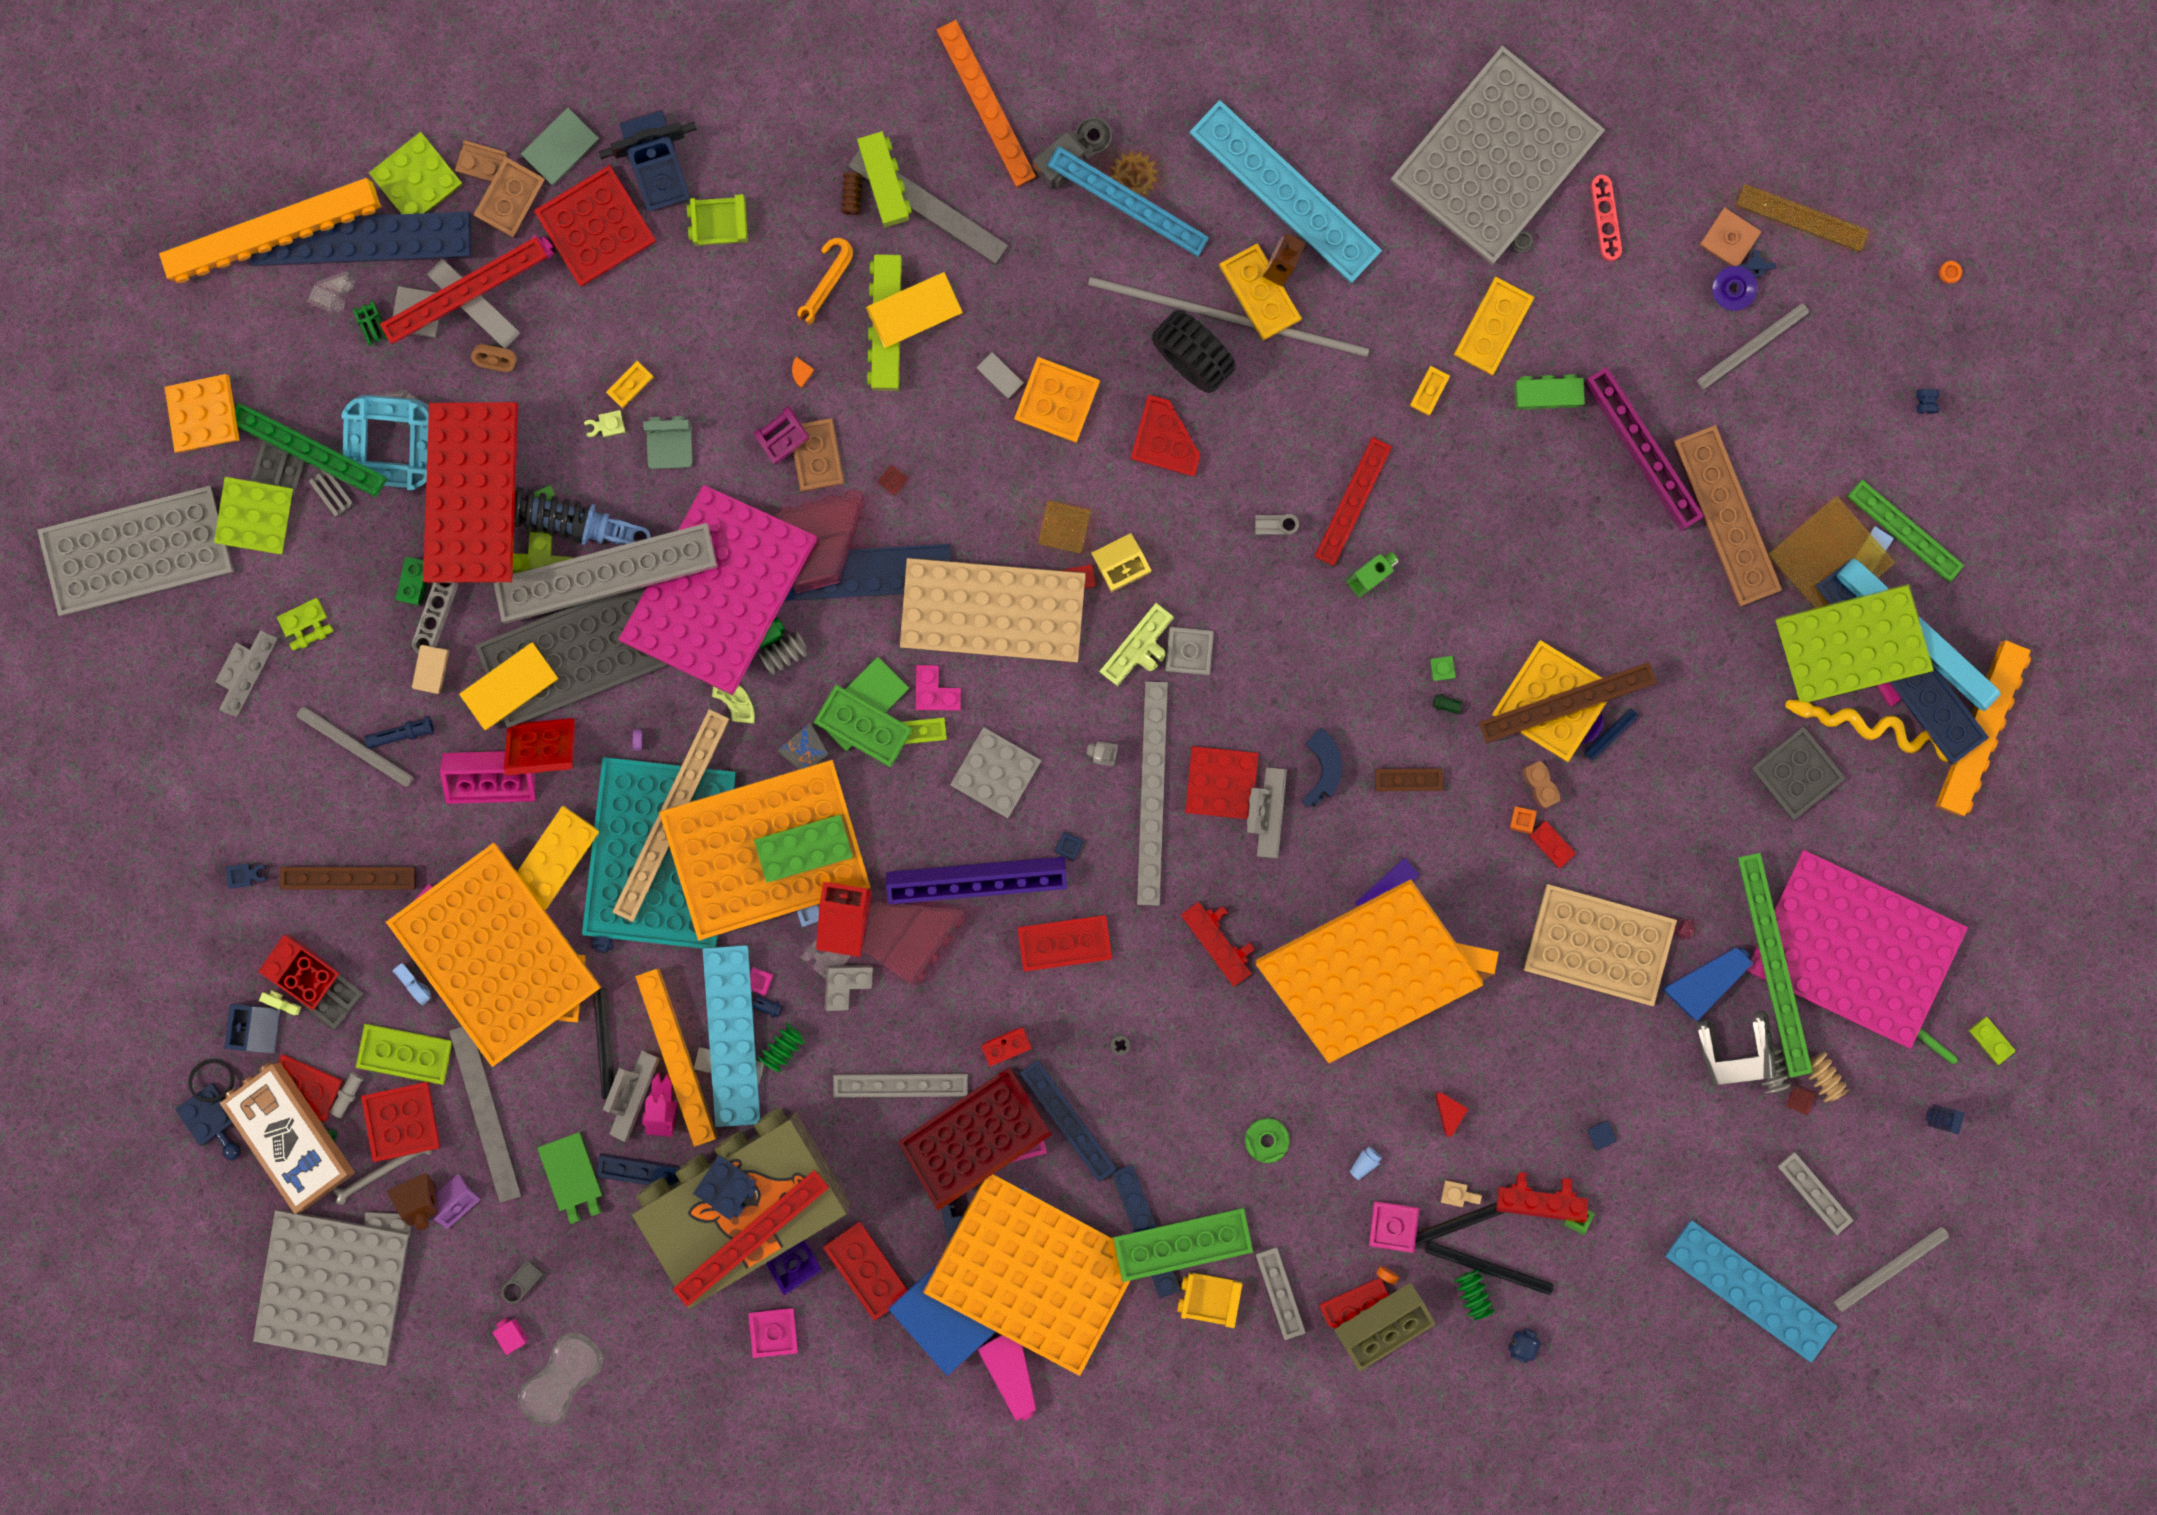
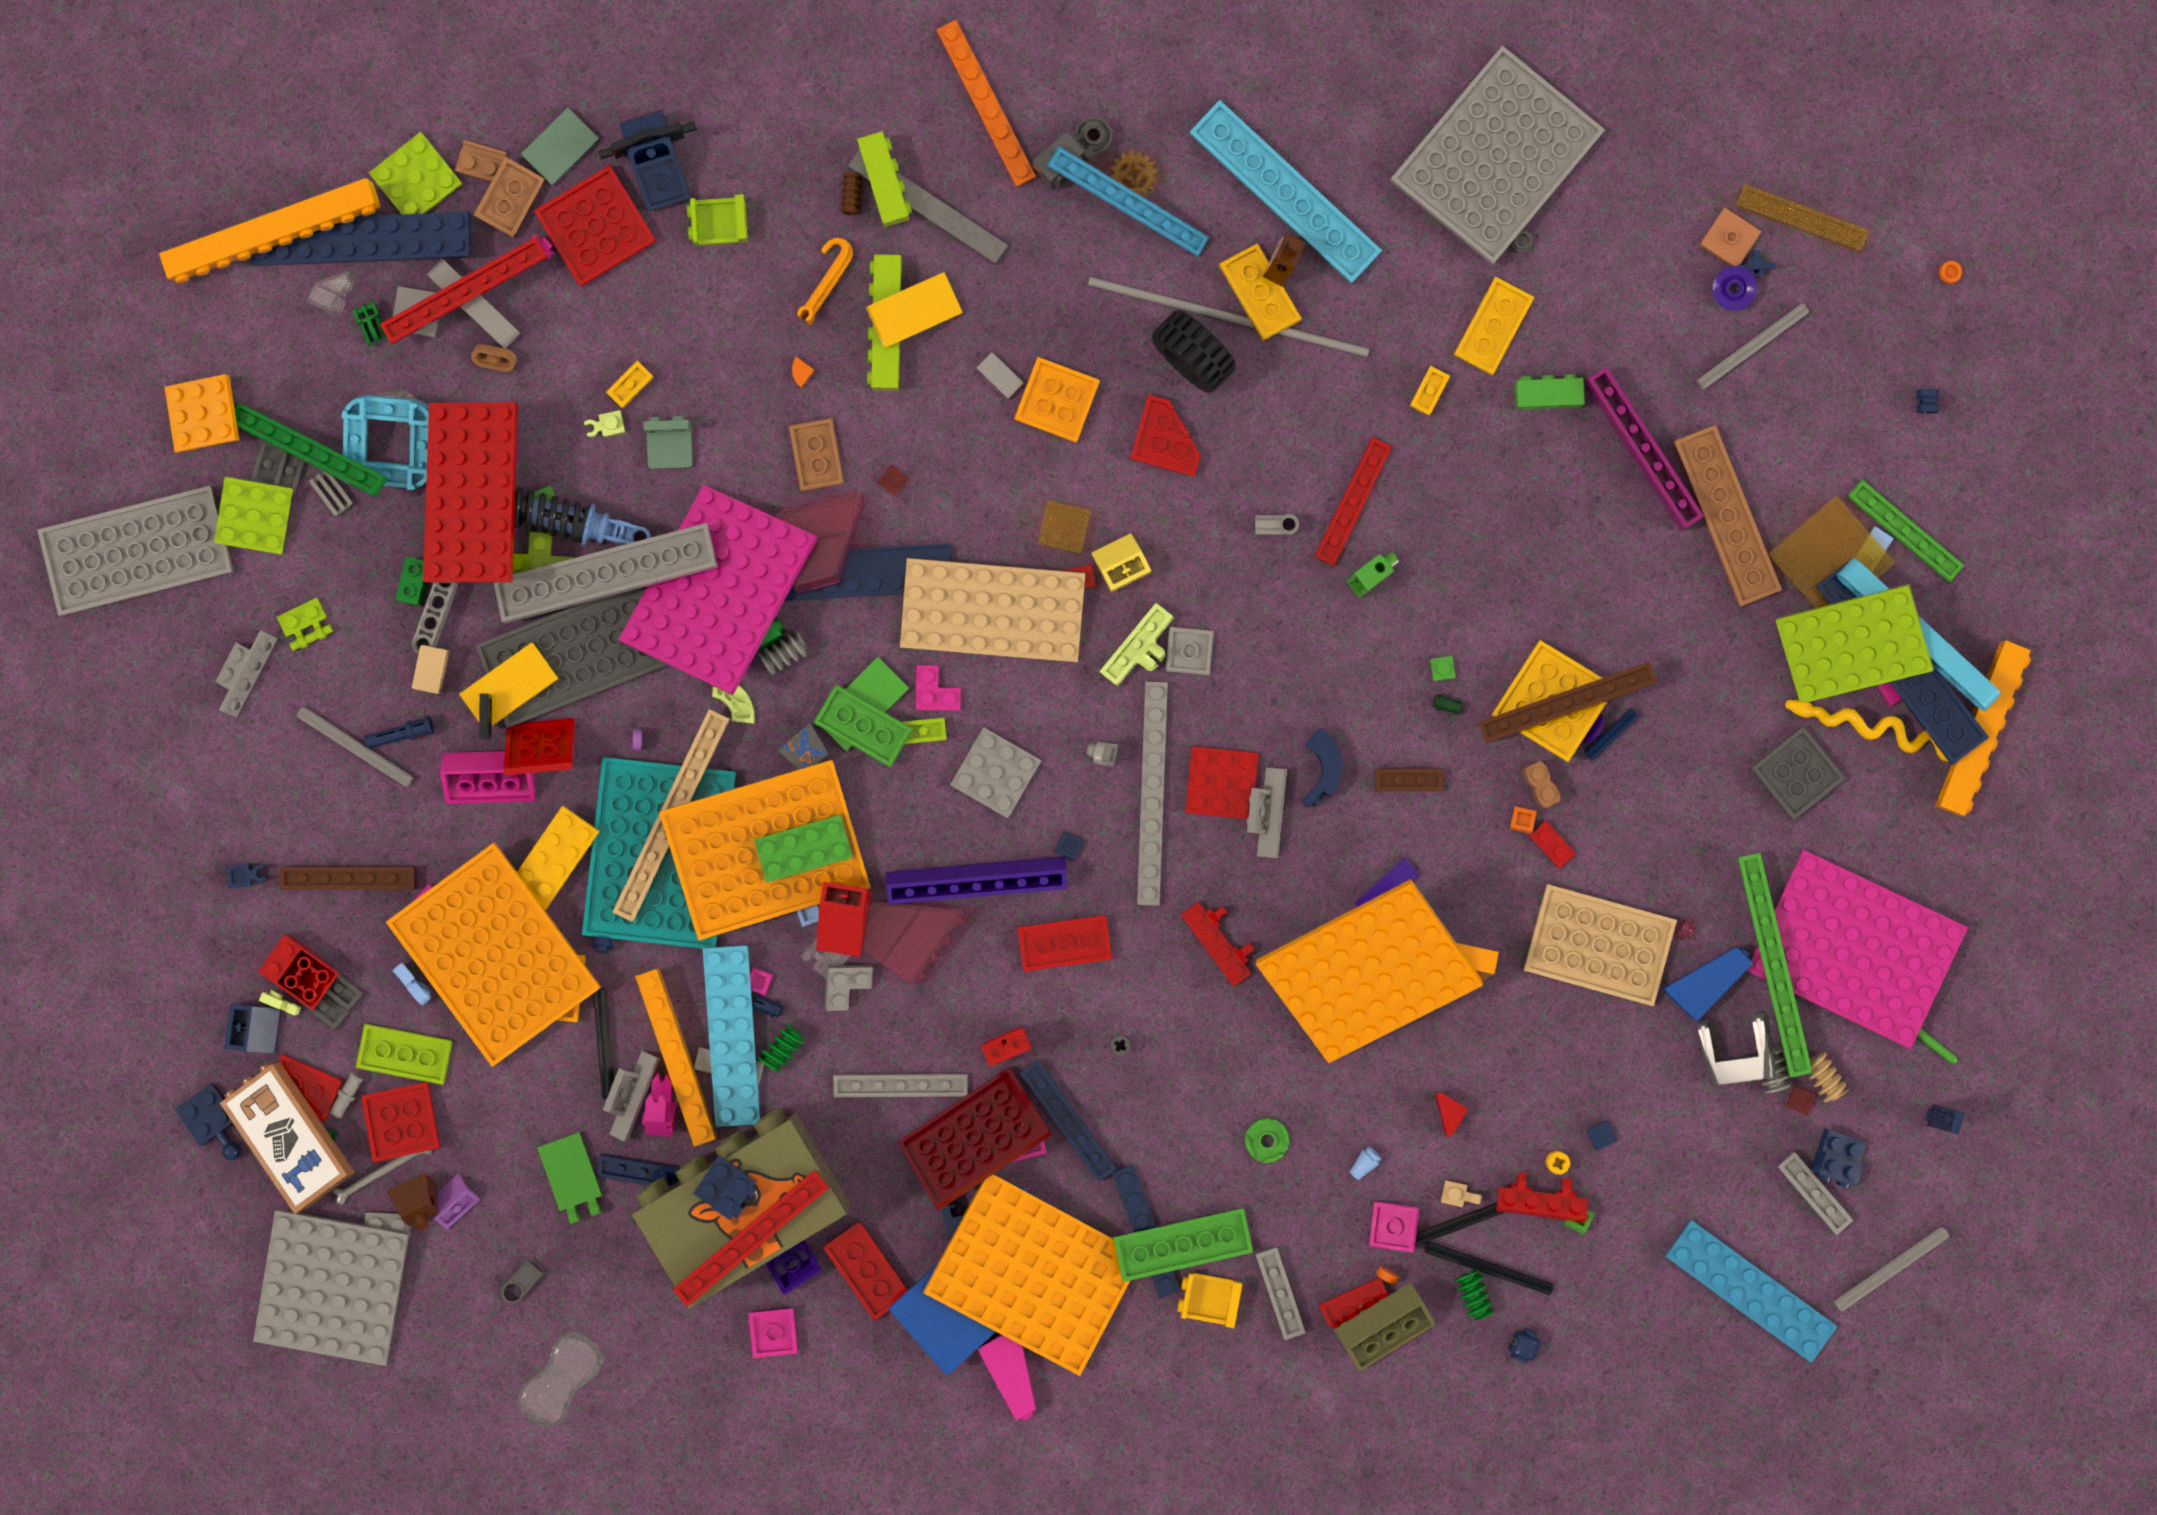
black piece [188,1059,234,1103] -> none
flat silver tile [449,1027,522,1203] -> none
dark pink brick [492,1318,529,1355] -> none
magenta plate [754,406,811,465] -> none
coral beam [1591,175,1622,261] -> none
lime plate [1968,1016,2015,1065] -> none
none -> black tile [479,694,492,740]
none -> yellow wheel [1546,1151,1570,1174]
none -> dark blue plate [1811,1128,1866,1189]

